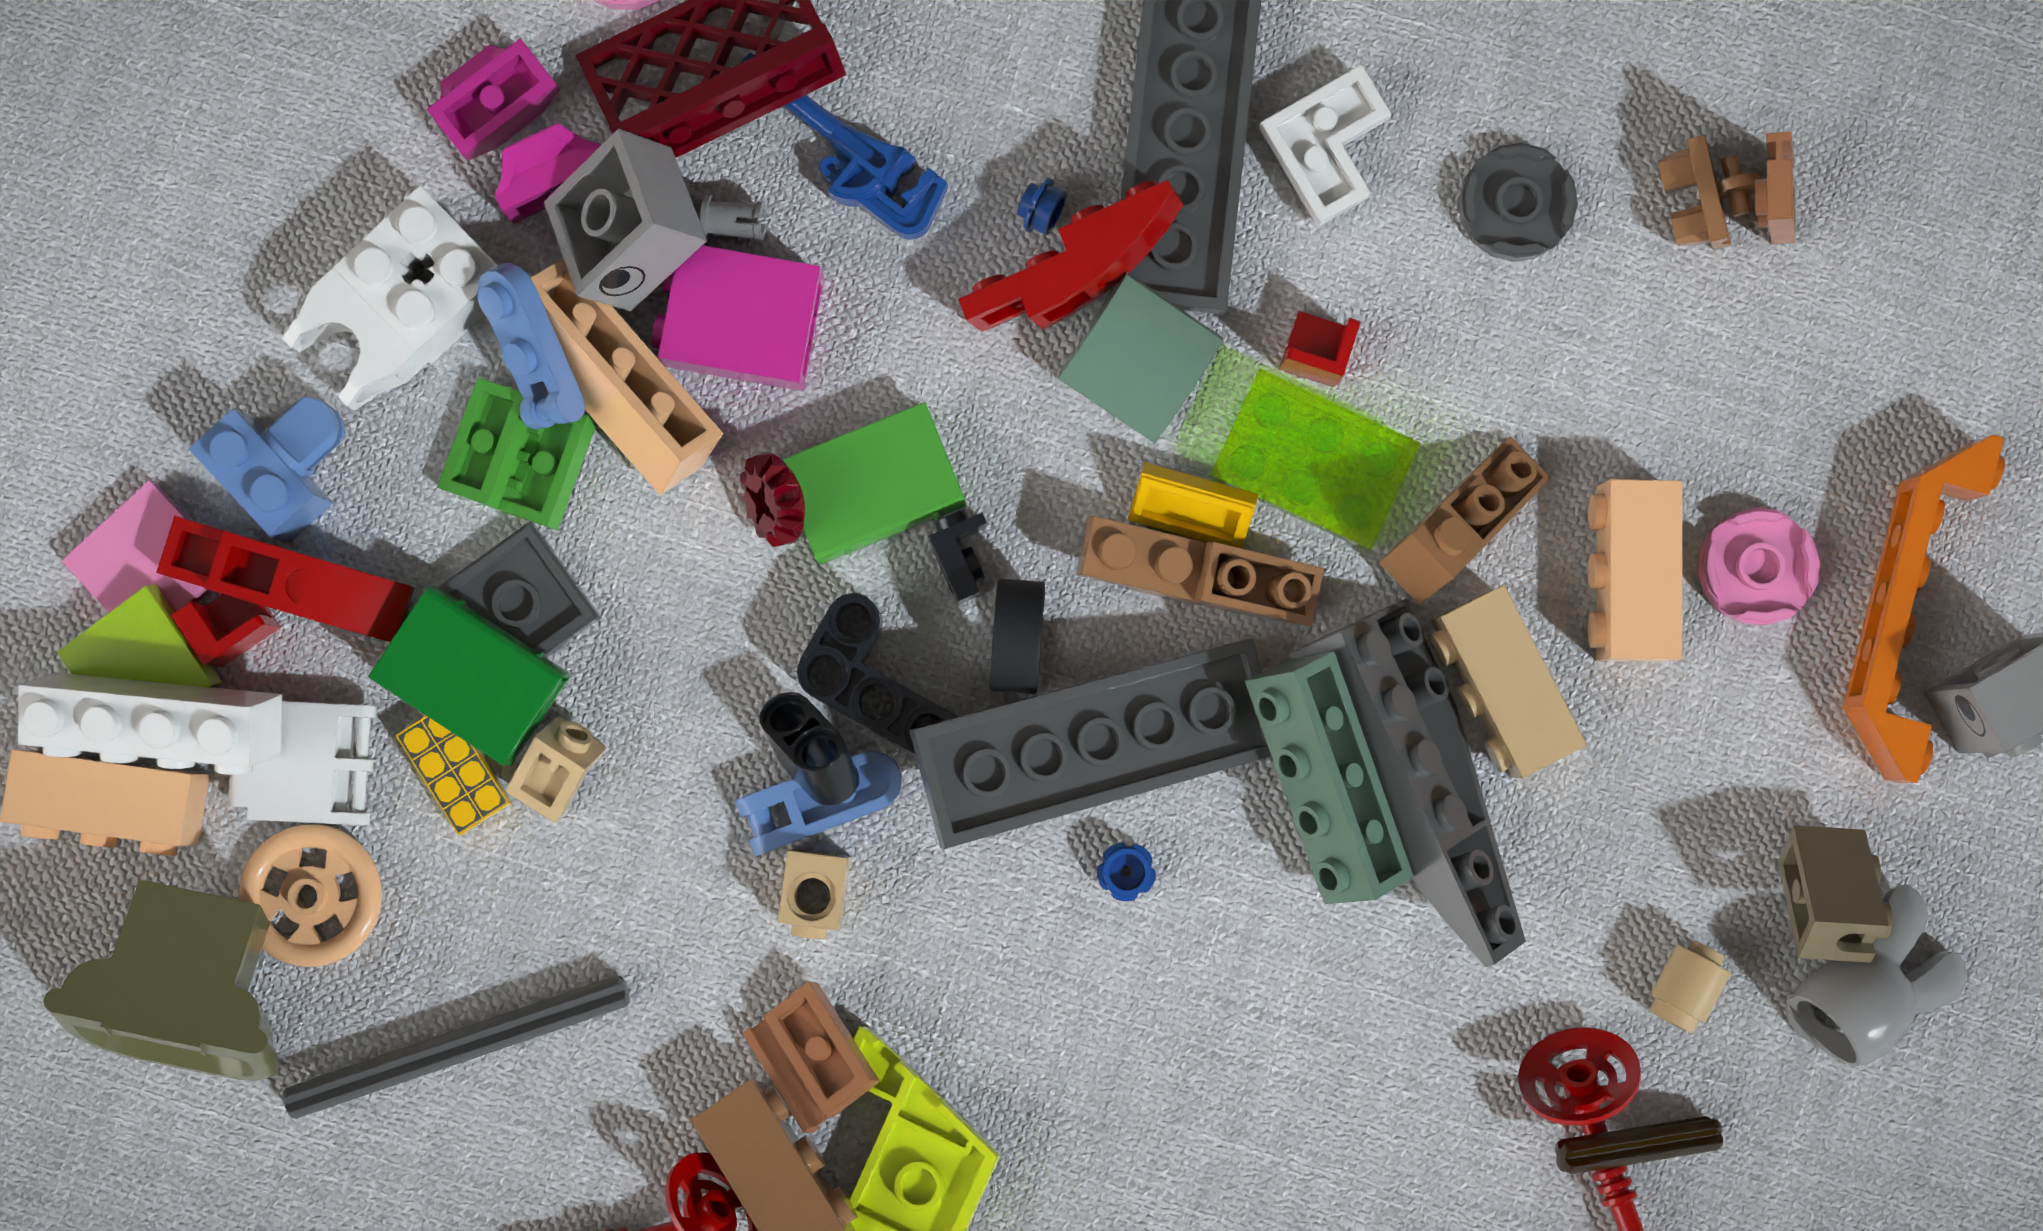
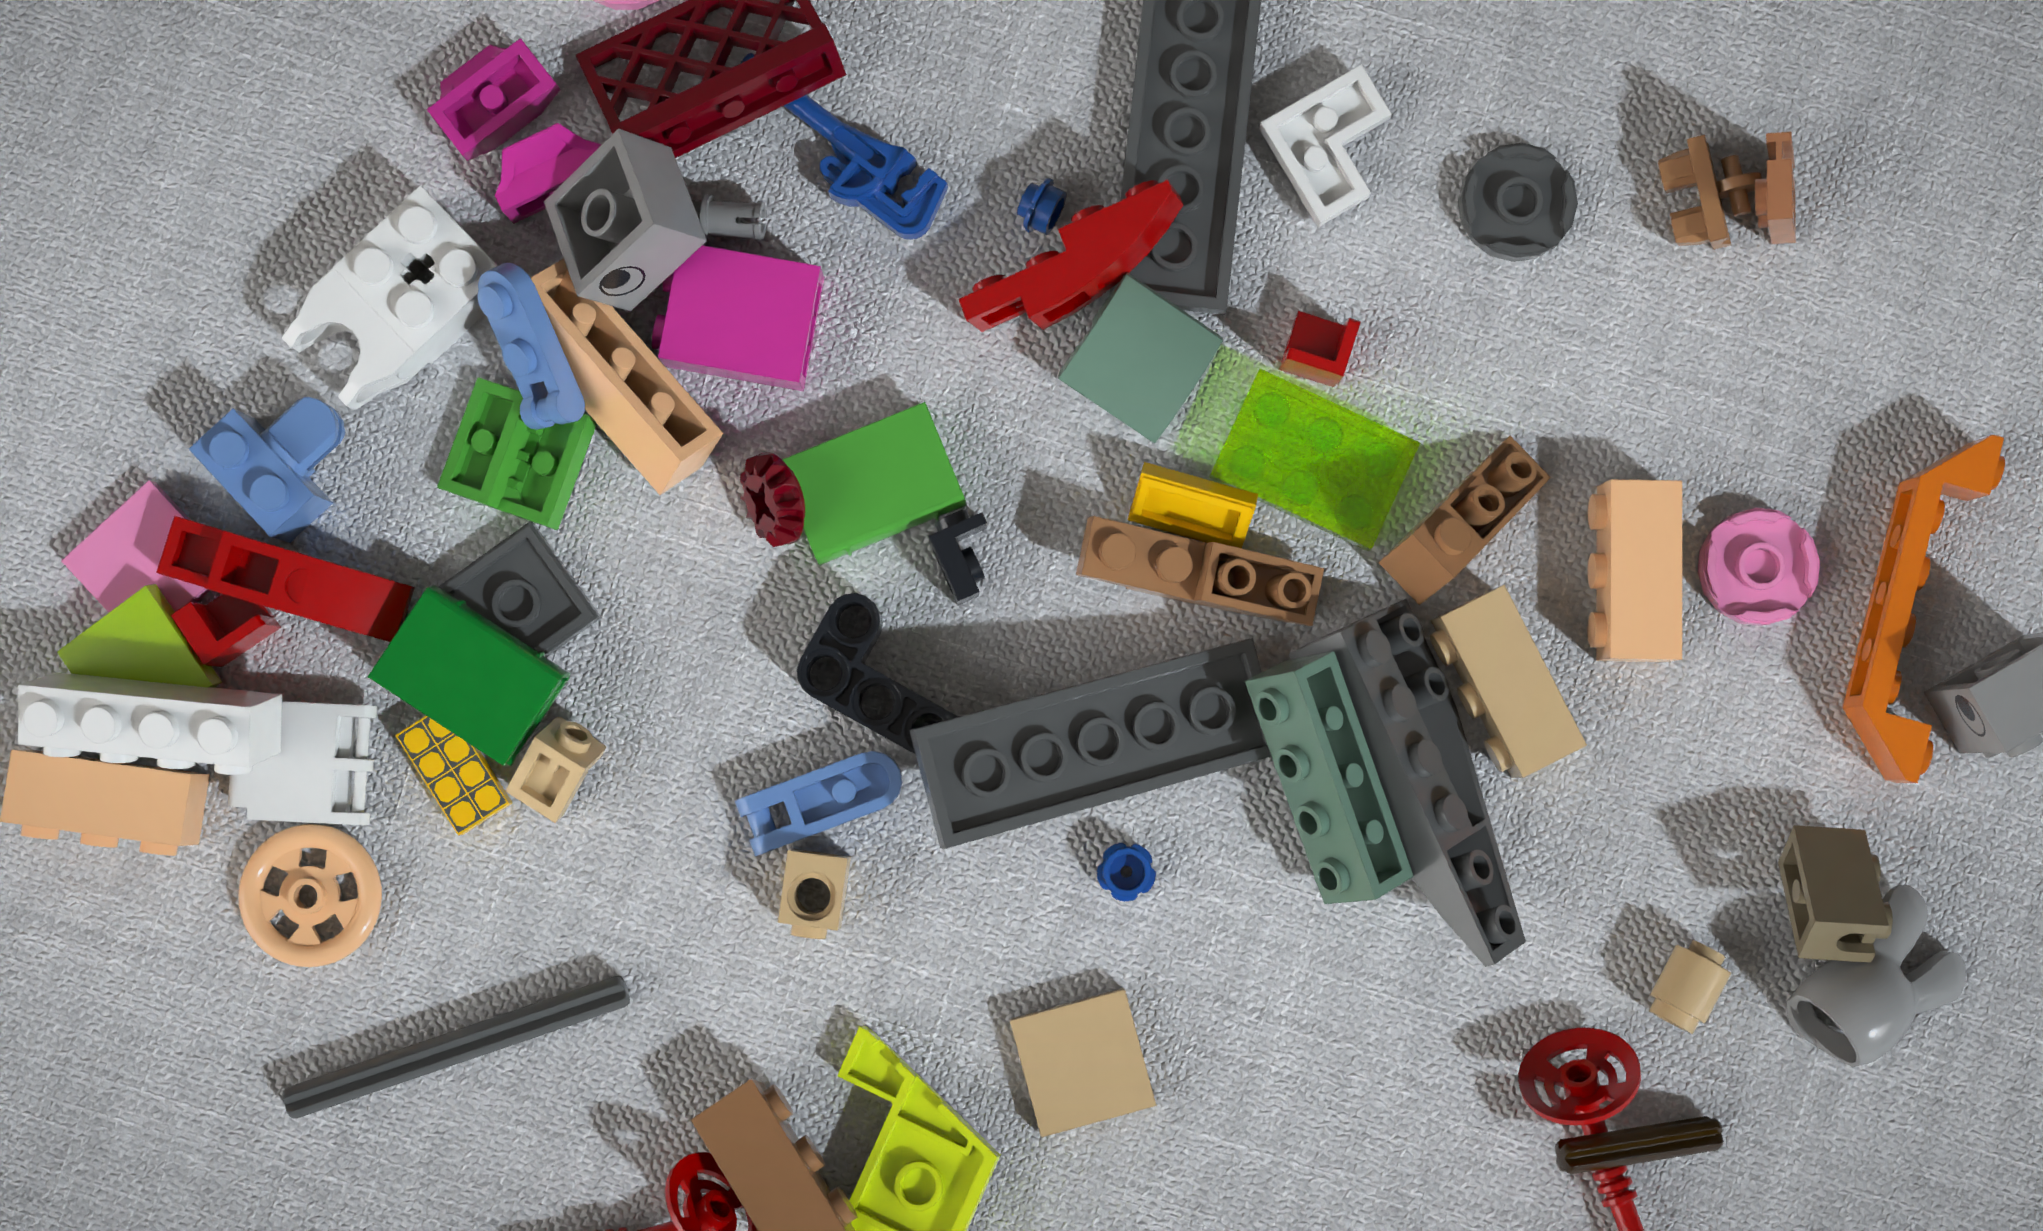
olive piece [43,879,280,1081] -> none
nougat plate [743,981,880,1133] -> none
black beam [759,692,859,806] -> none
black tyre [989,579,1045,694] -> none
none -> tan tile [1010,988,1157,1138]

